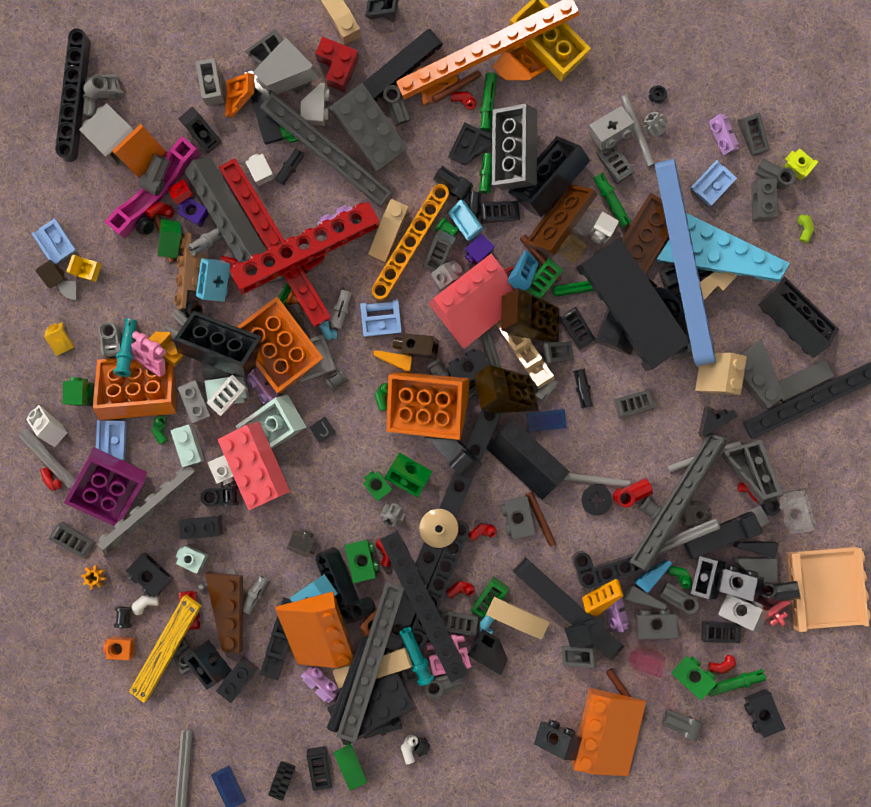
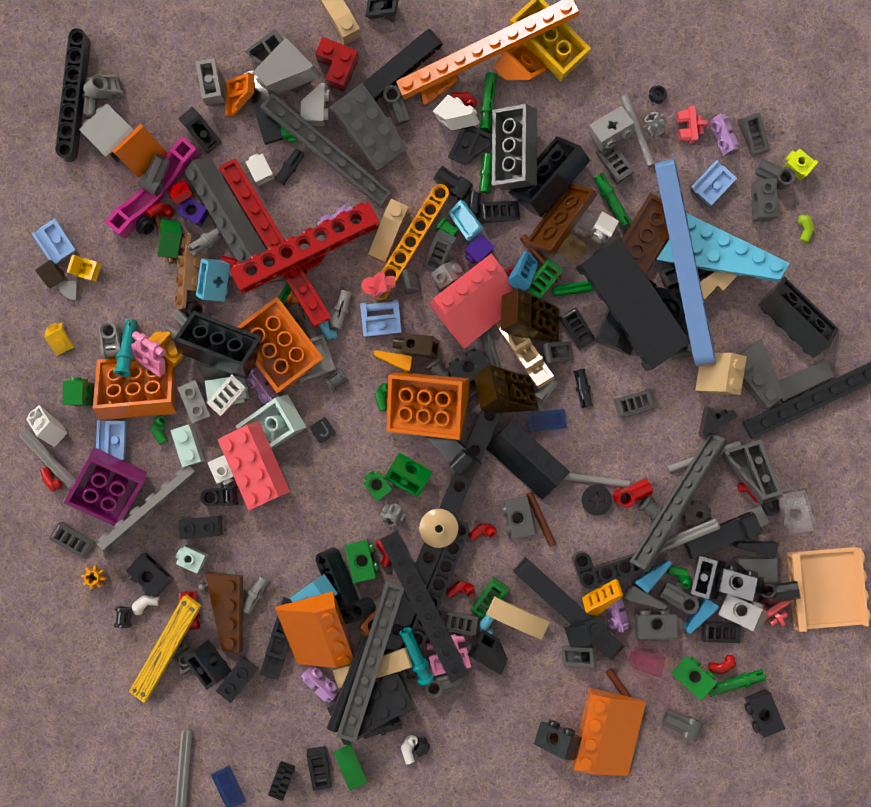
orange brick [103,636,135,660] -> none
clear smoke brick [286,530,318,558] -> none
copper bar [432,70,481,104] -> none
none -> coral hips [361,272,396,298]
none -> dark grey slope [402,269,421,294]
none -> white slope [433,95,479,130]
none -> coral hips [676,105,709,145]
none -> dark azure slope [682,597,719,634]

